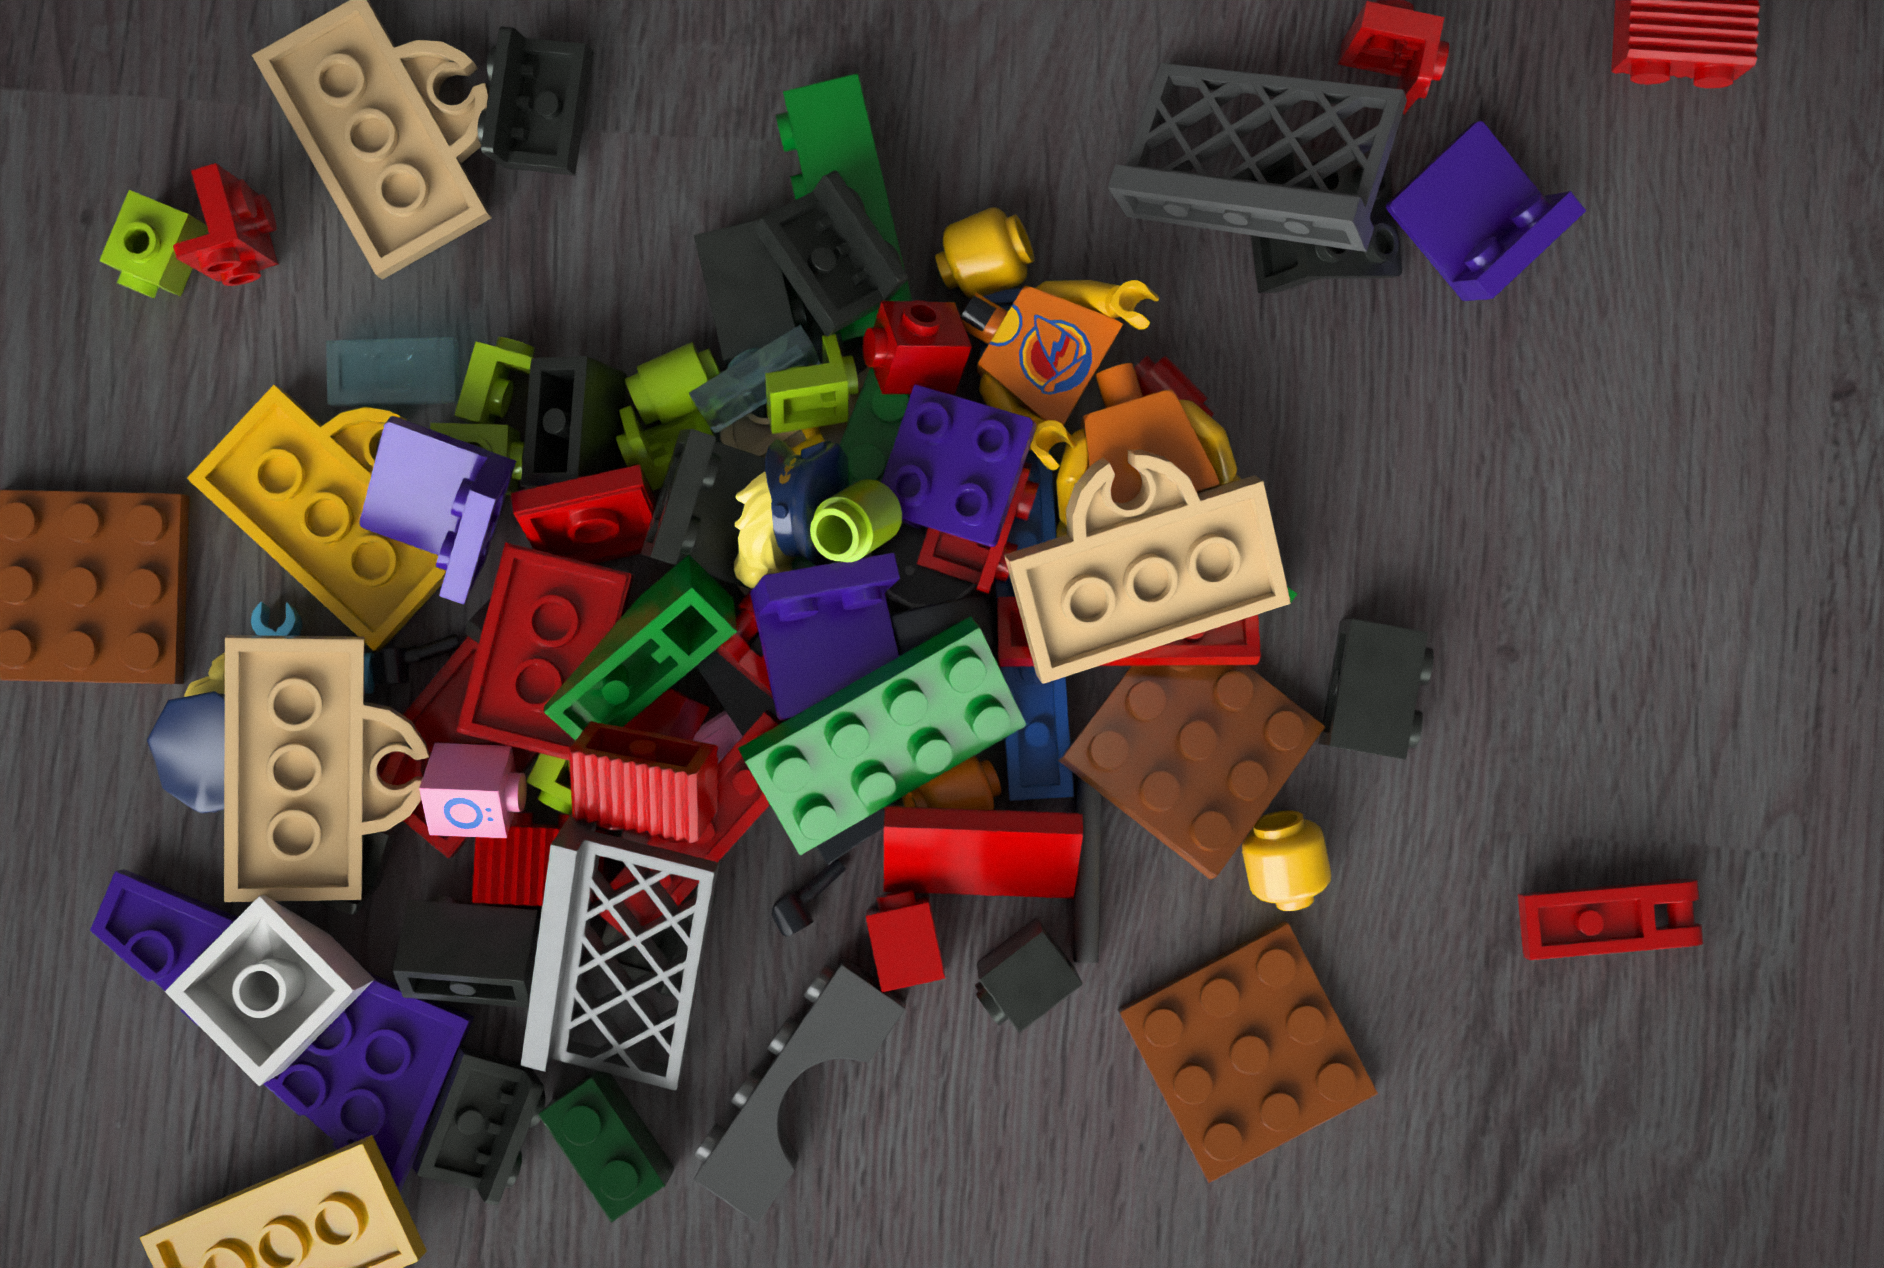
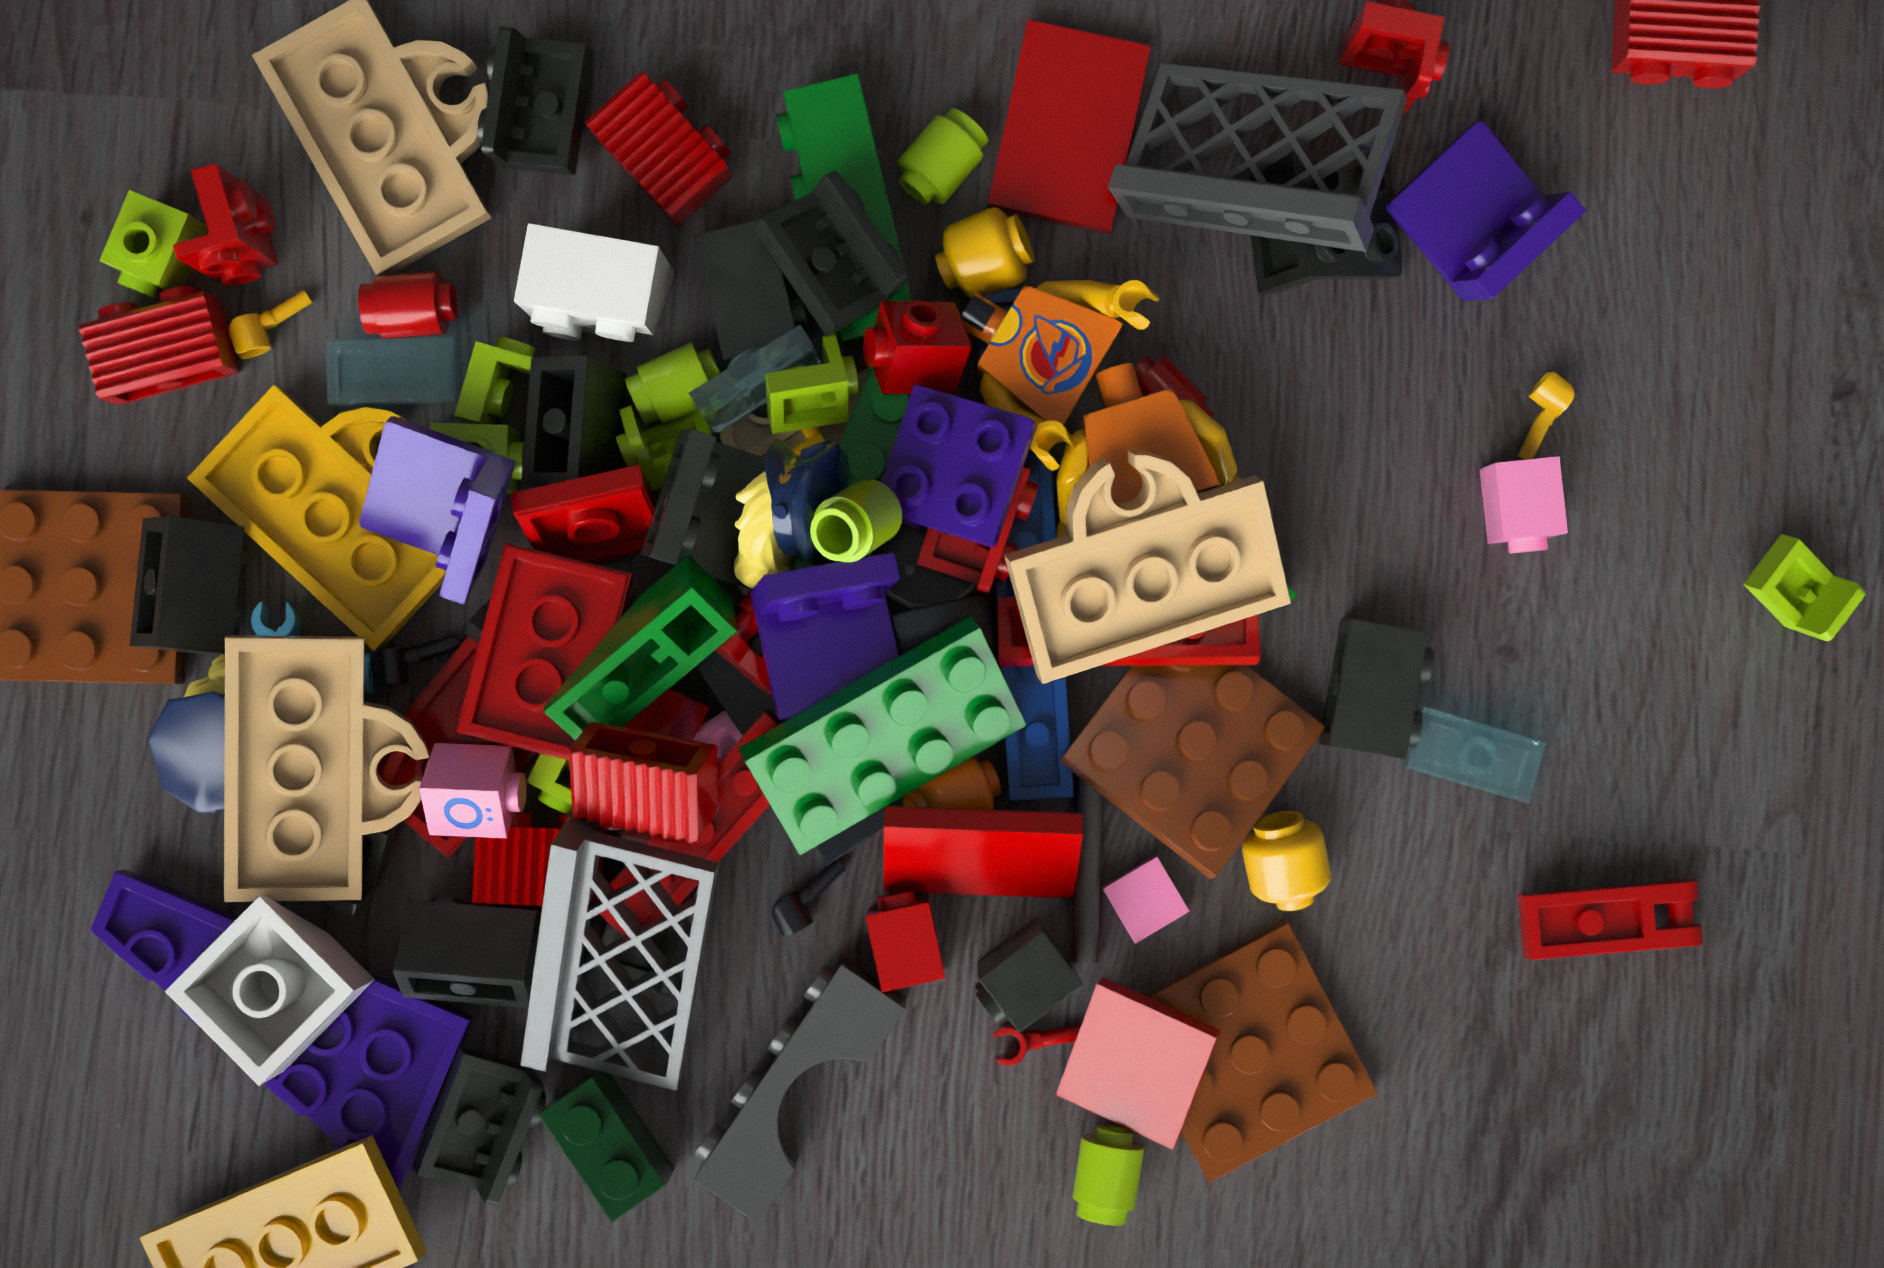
none -> red brick [78,286,240,405]
none -> pearl dark grey brick [129,516,248,654]
none -> yellow hand [228,290,313,359]
none -> red brick [358,271,458,340]
none -> white slope [514,223,675,342]
none -> red brick [585,70,732,227]
none -> lime brick [896,108,989,205]
none -> red tile [987,19,1151,235]
none -> red hand [992,1022,1081,1066]
none -> tile [1056,977,1221,1150]
none -> lime brick [1072,1124,1145,1226]
none -> bright pink tile [1101,855,1190,944]
none -> clear light blue plate [1402,707,1546,804]
none -> bright pink brick [1479,456,1568,554]
none -> yellow hand [1517,372,1574,460]
none -> lime bracket [1743,534,1866,641]

